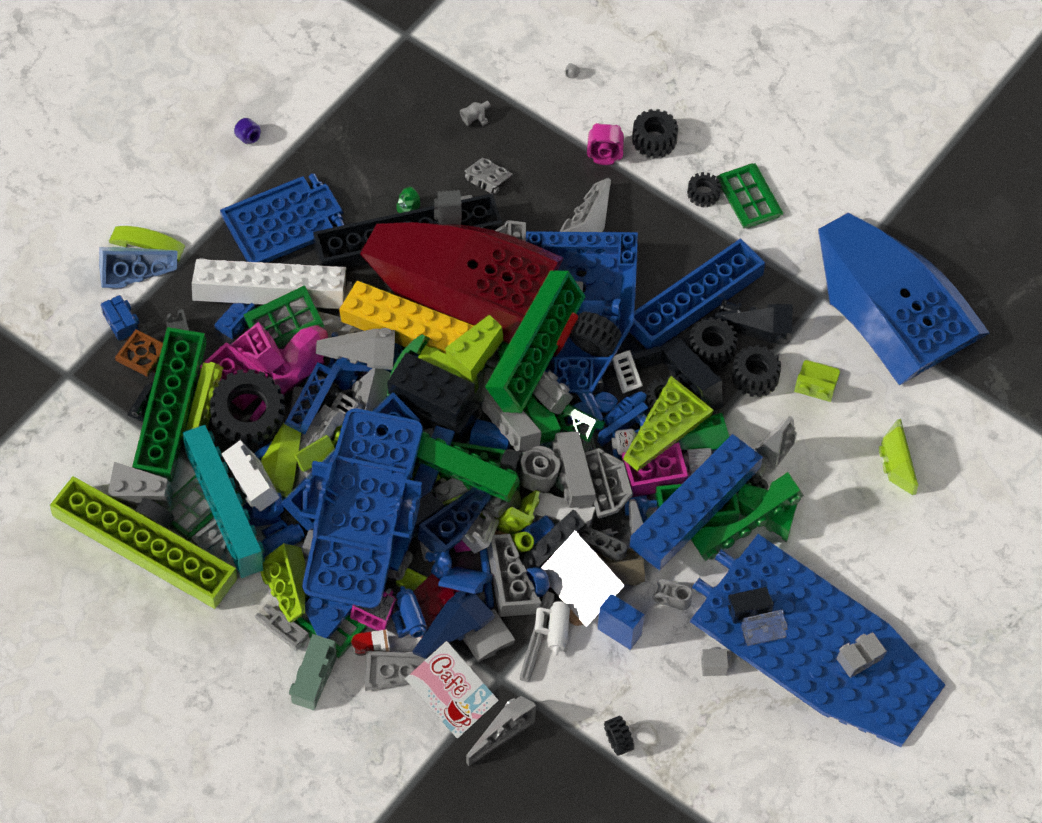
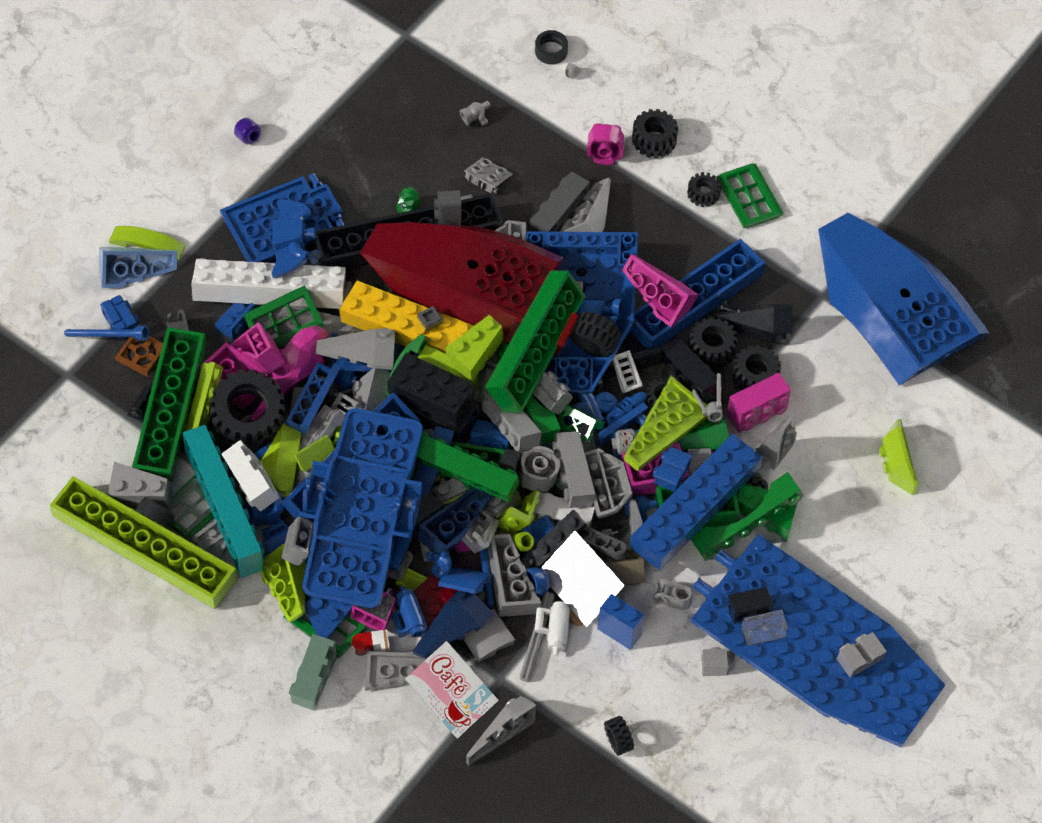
light grey hinge [255,604,309,651] -> none
lime bracket [794,360,840,402] -> none
none -> blue piece [64,326,149,341]
none -> blue torso [271,200,324,278]
none -> light grey brick [282,517,314,566]
none -> dark grey tile [417,306,443,331]
none -> dark grey brick [529,171,589,232]
none -> black tyre [535,30,568,64]
none -> dark pink wedge [623,254,699,327]
none -> blue brick [652,447,692,492]
none -> light grey plant [692,373,723,422]
none -> dark pink brick [727,373,791,433]

